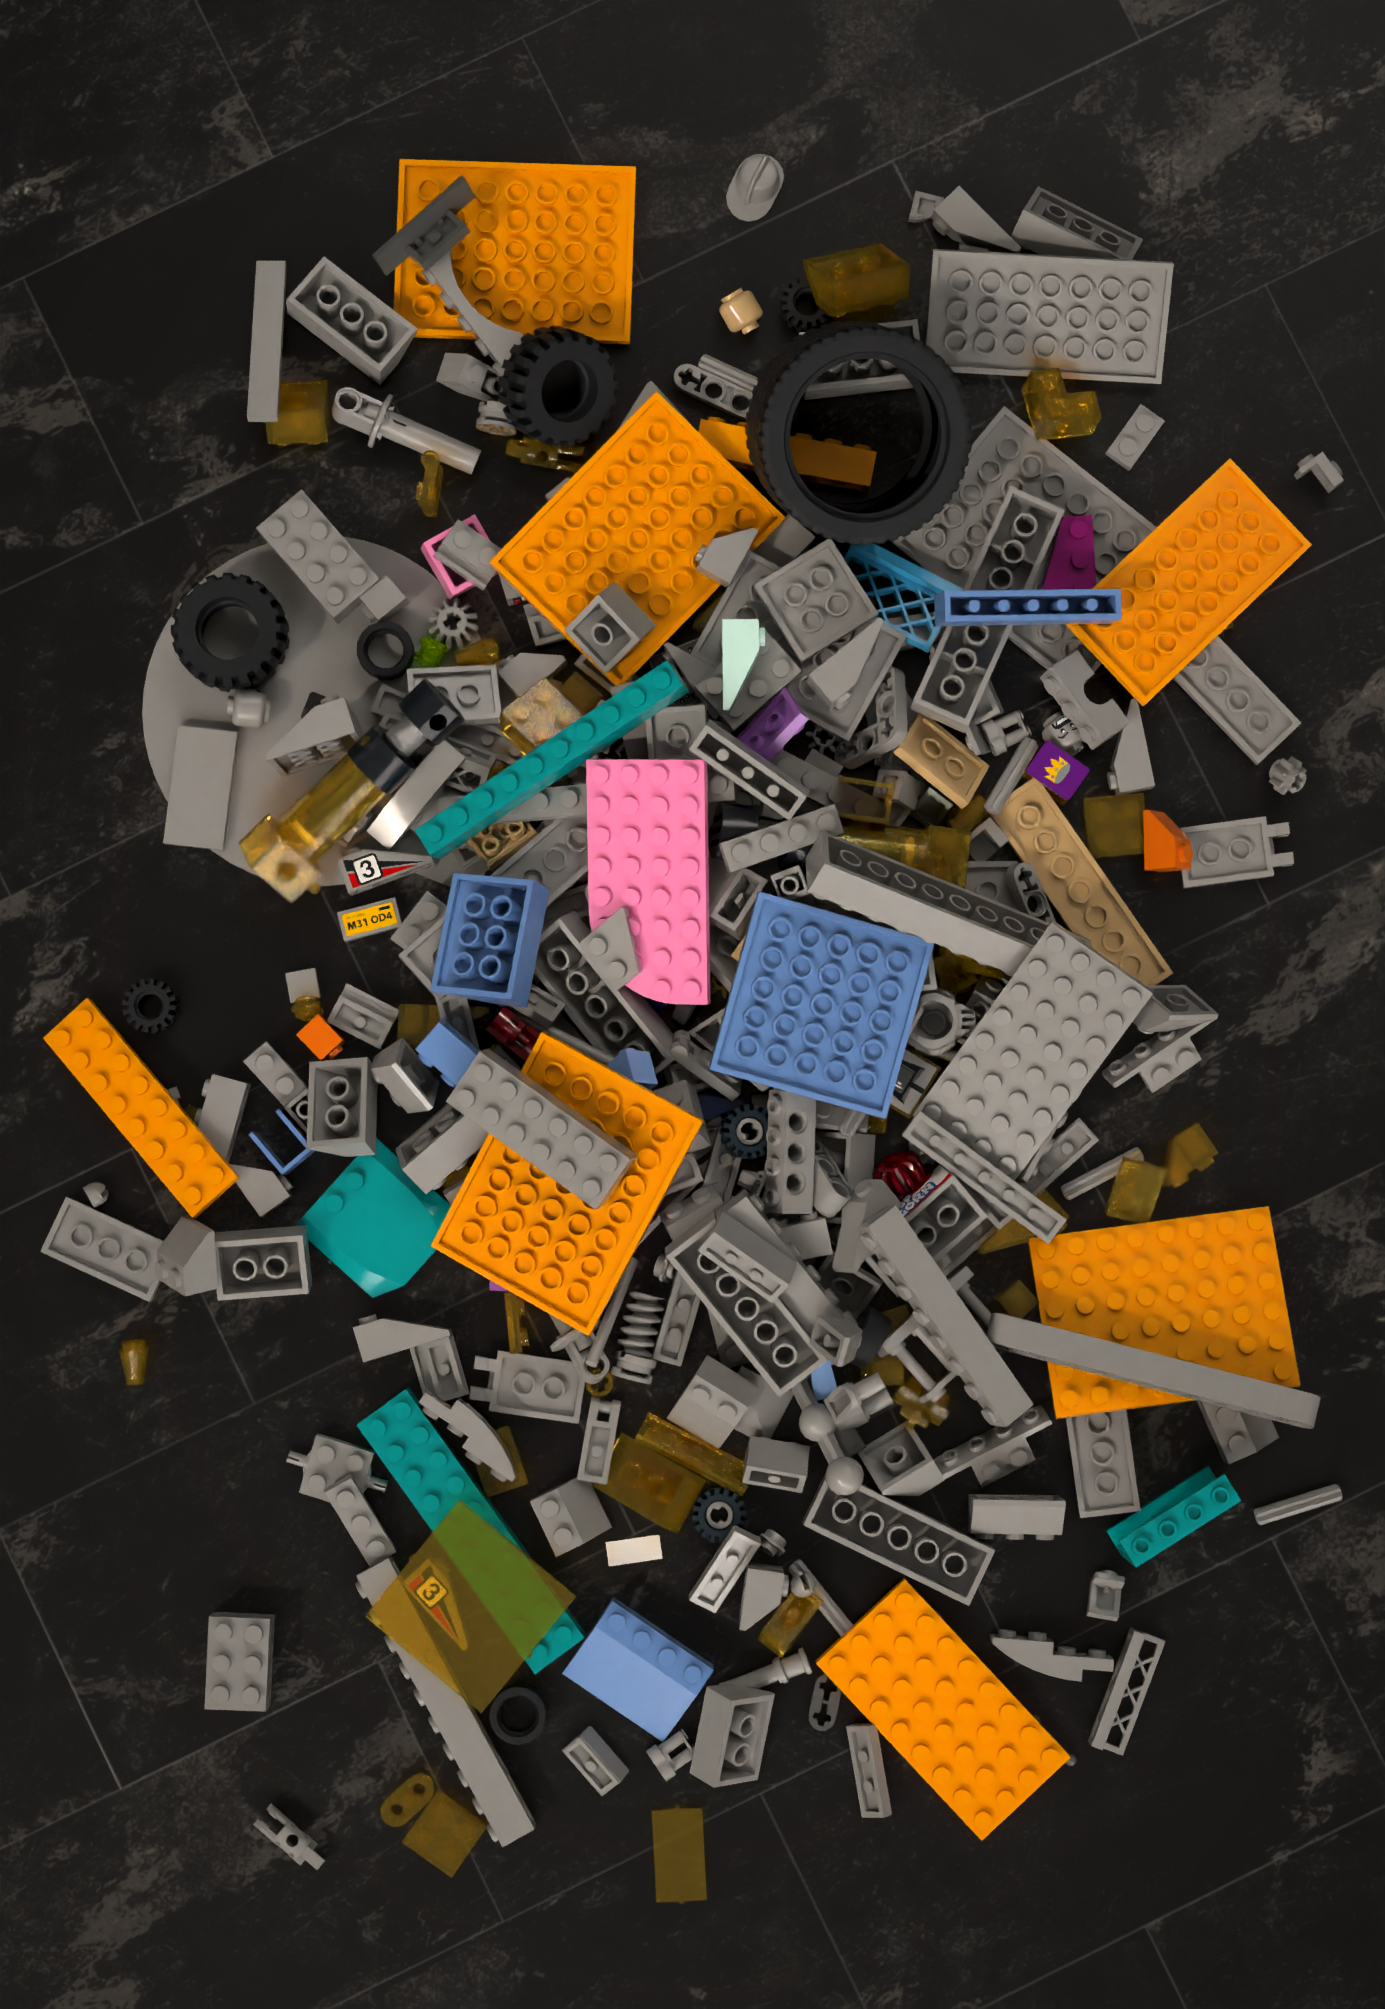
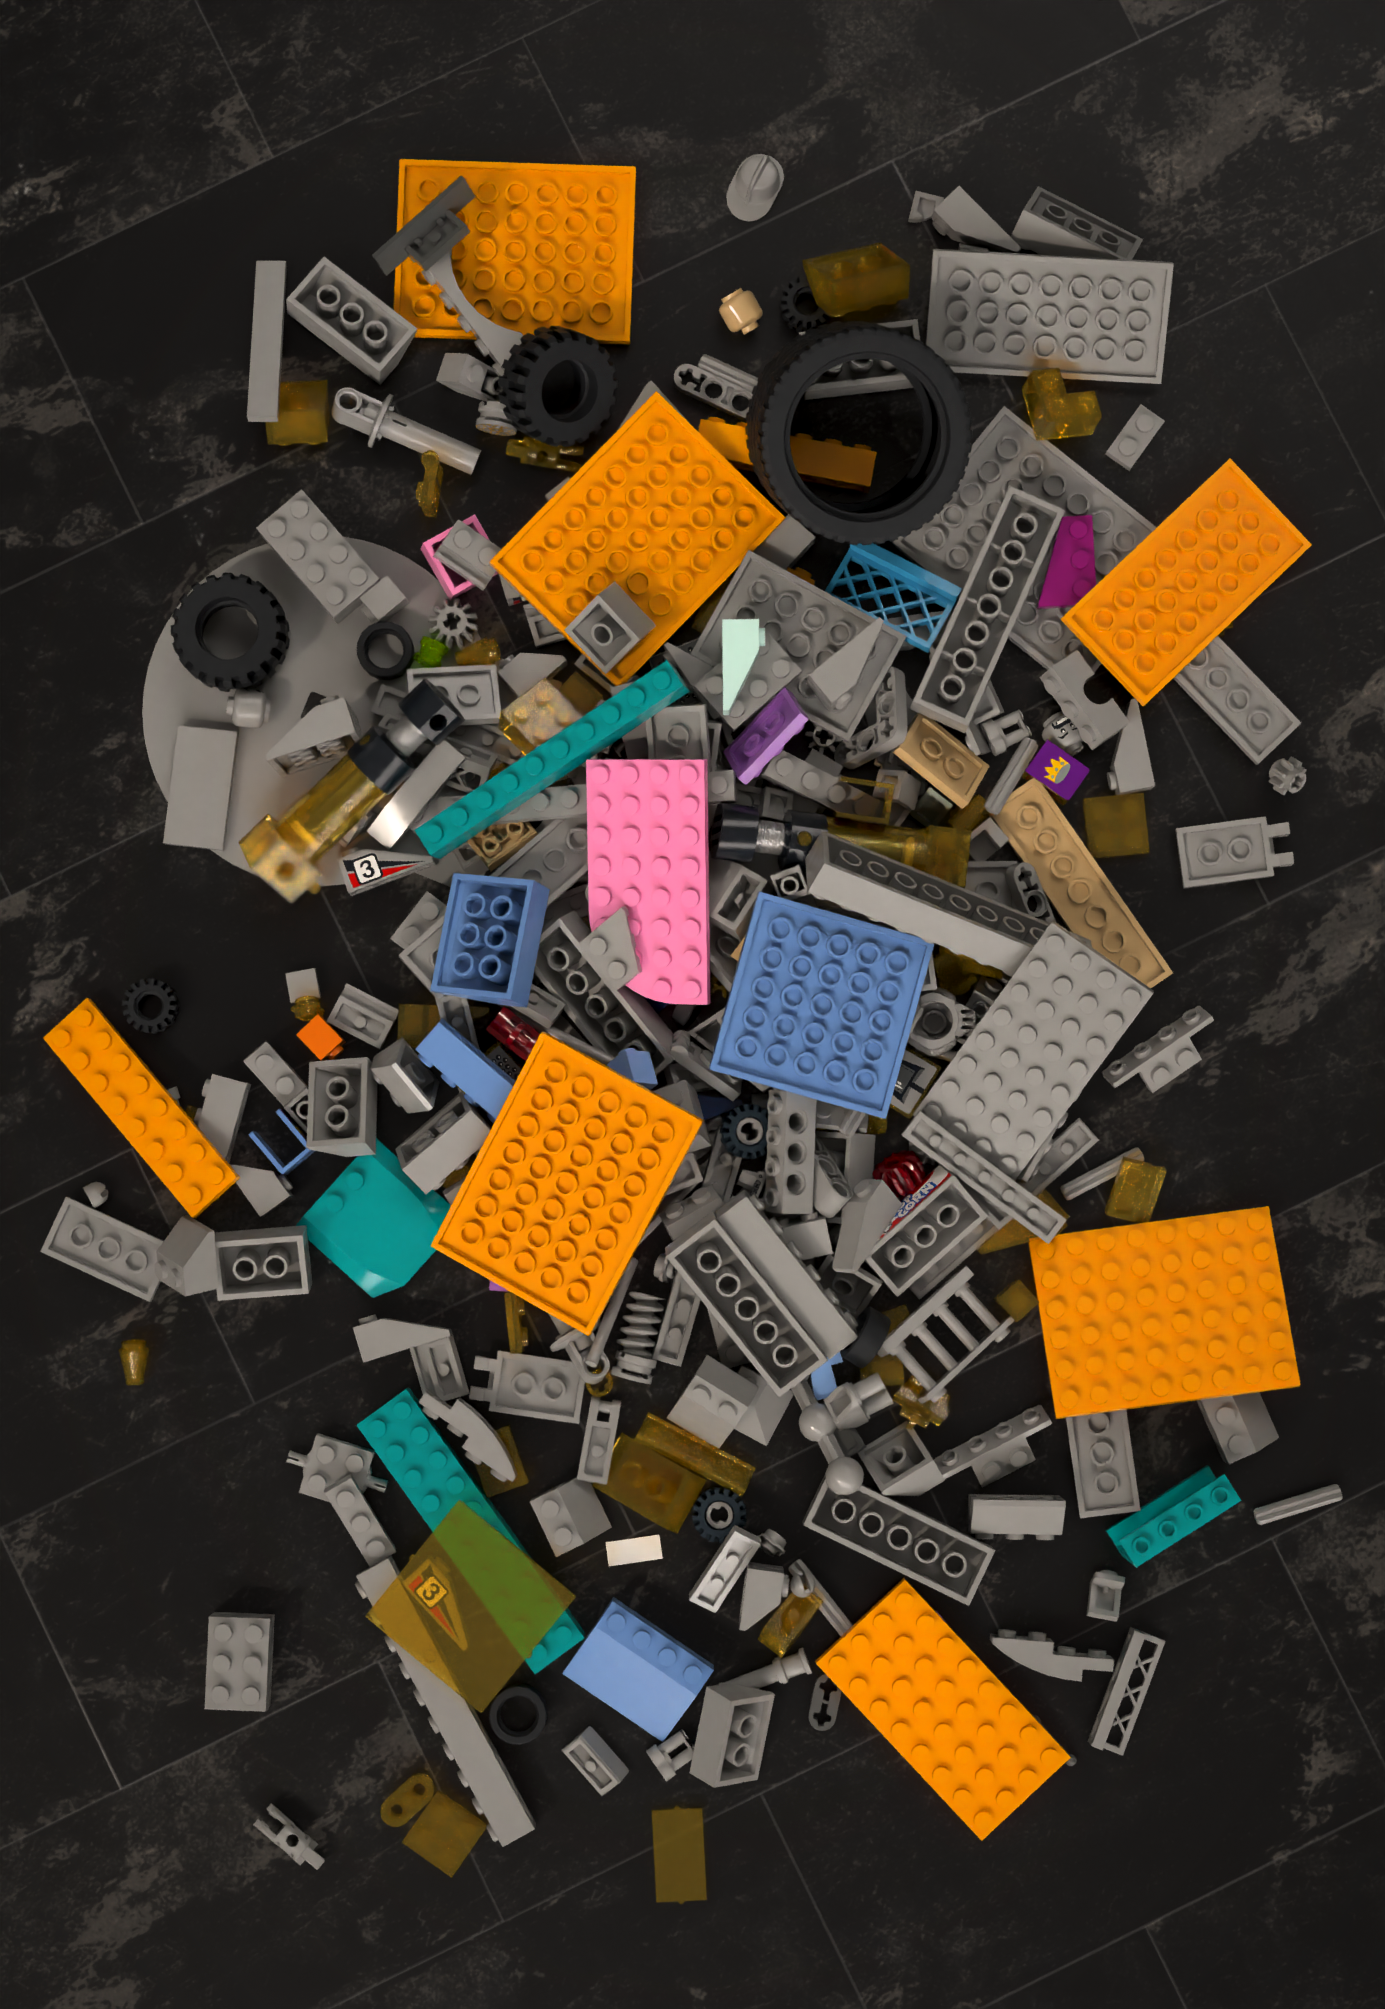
tile [337,897,402,942] -> none
light grey brick [446,1048,638,1210] -> none
light grey brick [688,719,809,821] -> none
light grey slope [694,528,758,588] -> none
light grey panel [697,1212,797,1303] -> none
light grey plate [719,804,844,873] -> none
light grey brick [742,1436,810,1493] -> none
light grey plate [753,539,879,663] -> none
light grey slope [809,1315,863,1367] -> none
light grey plate [846,1723,892,1818] -> none
light grey brick [858,1205,1034,1427] -> none
medium blue brick [934,589,1122,626] -> none
light grey beam [986,1313,1321,1429] -> none
light grey slope [1133,985,1219,1034] -> none
orange slope [1143,810,1193,872] -> none
clear yellow slope [1161,1123,1218,1188] -> none
light grey bracket [1294,452,1344,493] -> none

